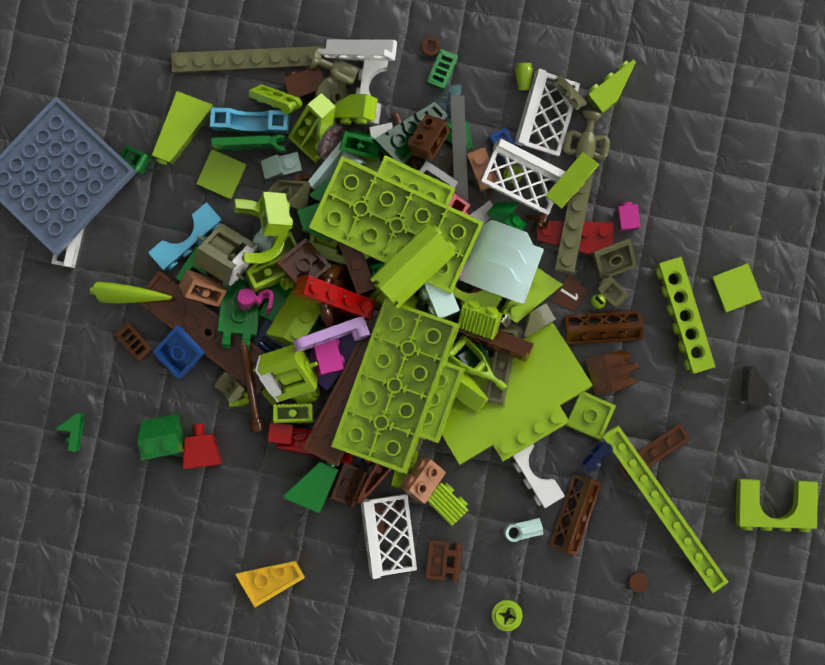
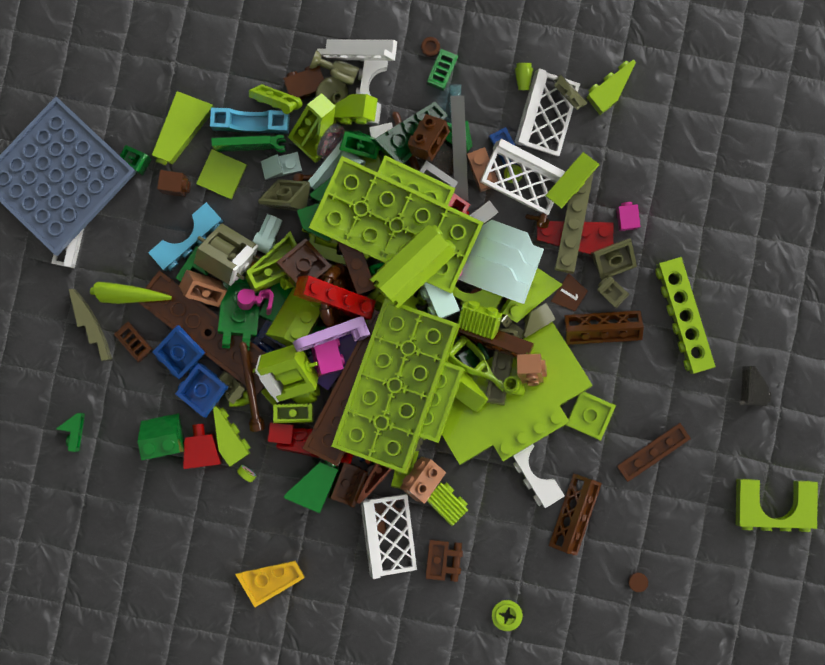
olive plate [171,46,324,73] -> none
lime piece [234,192,293,264] -> none
green slope [486,202,527,230] -> none
light aqua piece [503,518,543,542] -> none
olive piece [563,111,610,160] -> none
clear blue plate [580,442,613,473] -> none
reddish brown plate [586,350,641,396] -> none
lime hinge [590,293,606,309] -> none
lime plate [602,425,728,593] -> none
lime tile [712,263,762,313] -> none
none -> olive slope [69,289,112,361]
none -> reddish brown brick [157,170,191,197]
none -> blue plate [175,363,229,418]
none -> lime slope [213,406,251,467]
none -> lime tile [237,465,257,482]
none -> lime cone [503,375,526,396]
none -> nougat brick [517,354,547,386]

